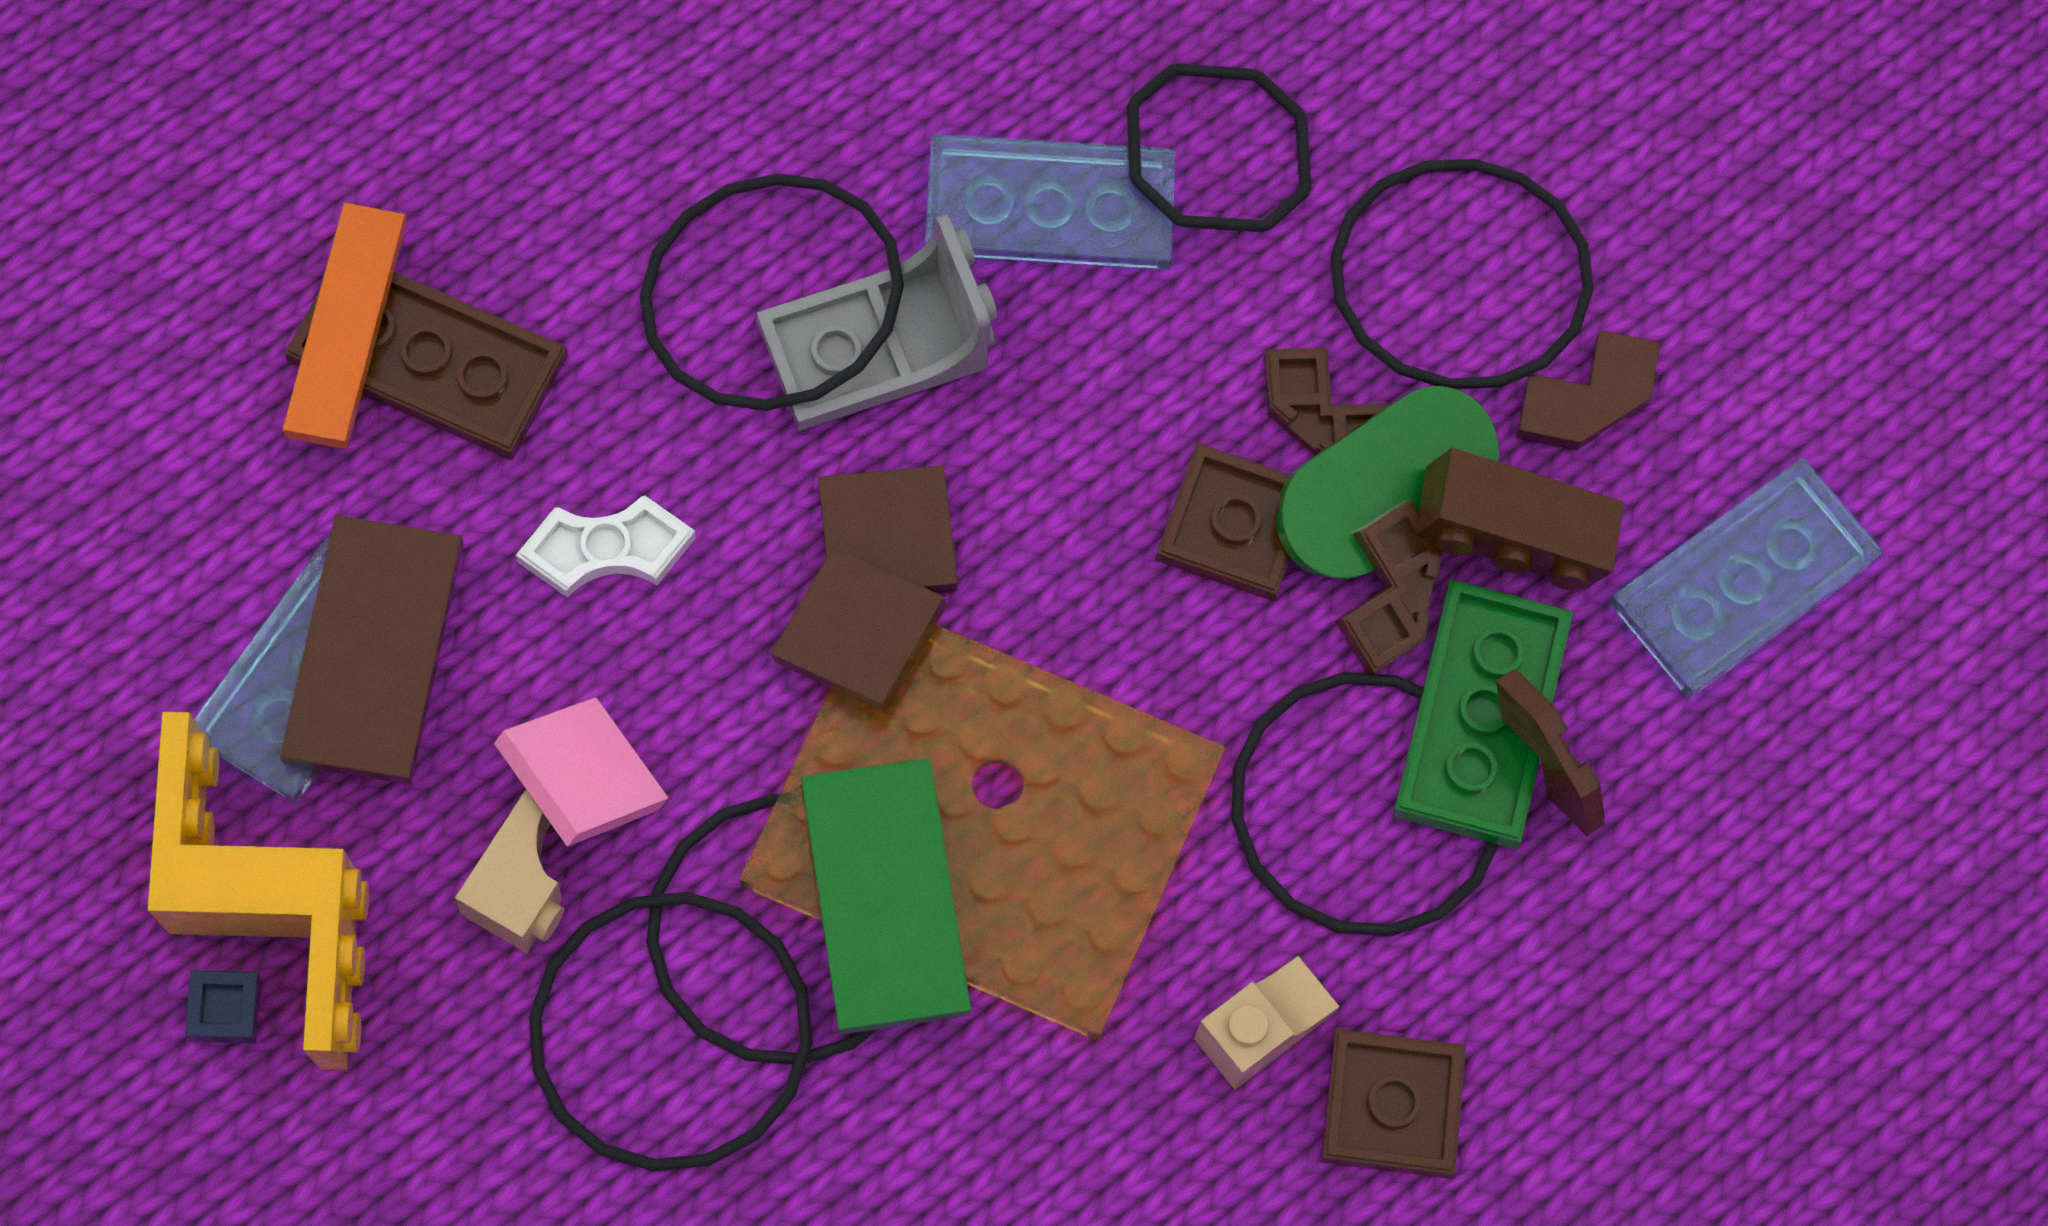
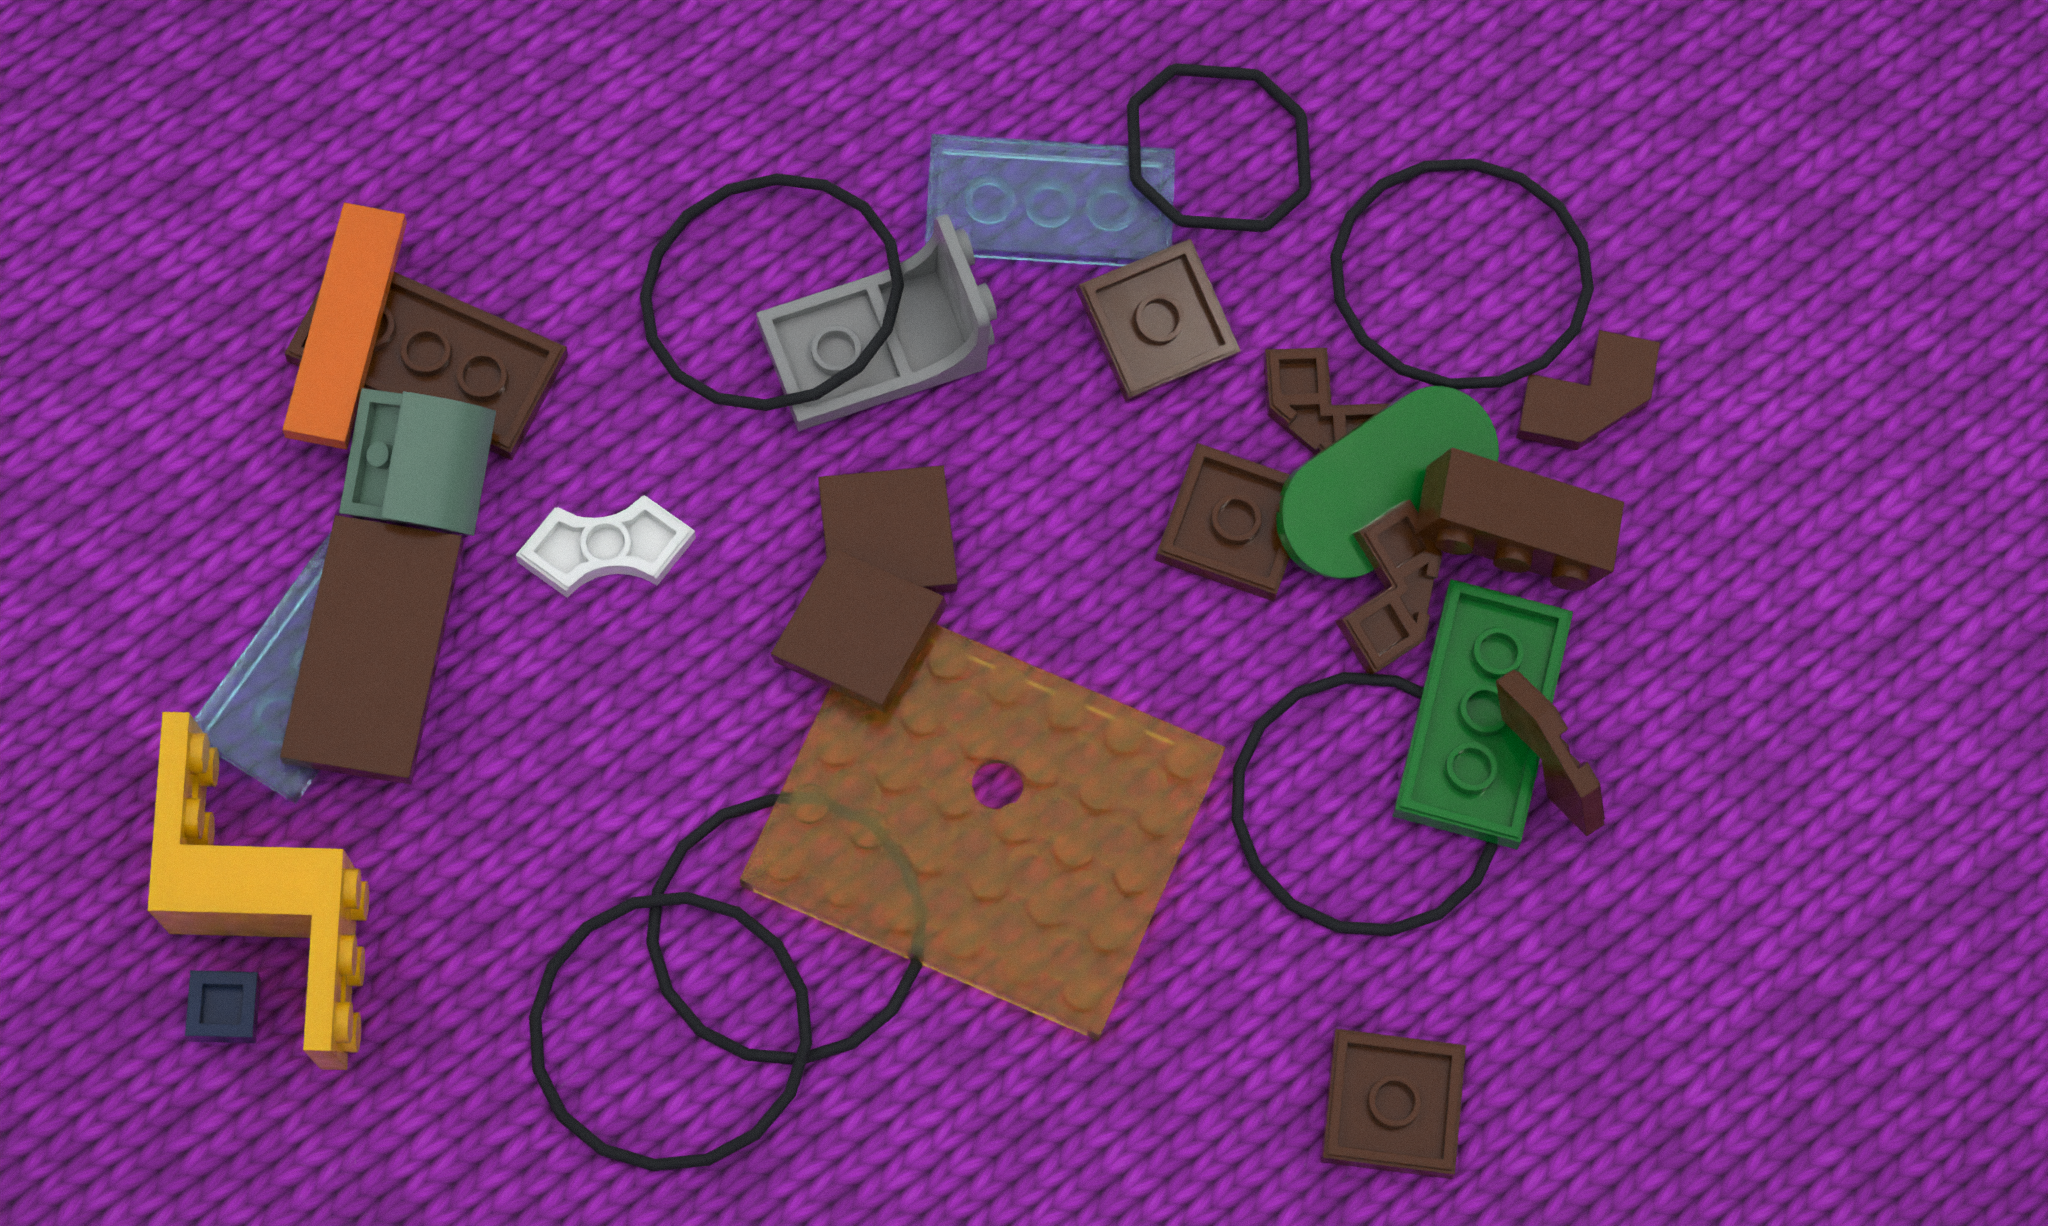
tan arch [455,790,564,954] -> none
bright pink tile [494,697,669,847] -> none
green tile [801,758,971,1035] -> none
tan arch [1194,956,1339,1090] -> none
clear light blue tile [1609,458,1884,699] -> none
none -> sand green brick [339,388,496,536]
none -> reddish brown tile [1076,239,1241,402]

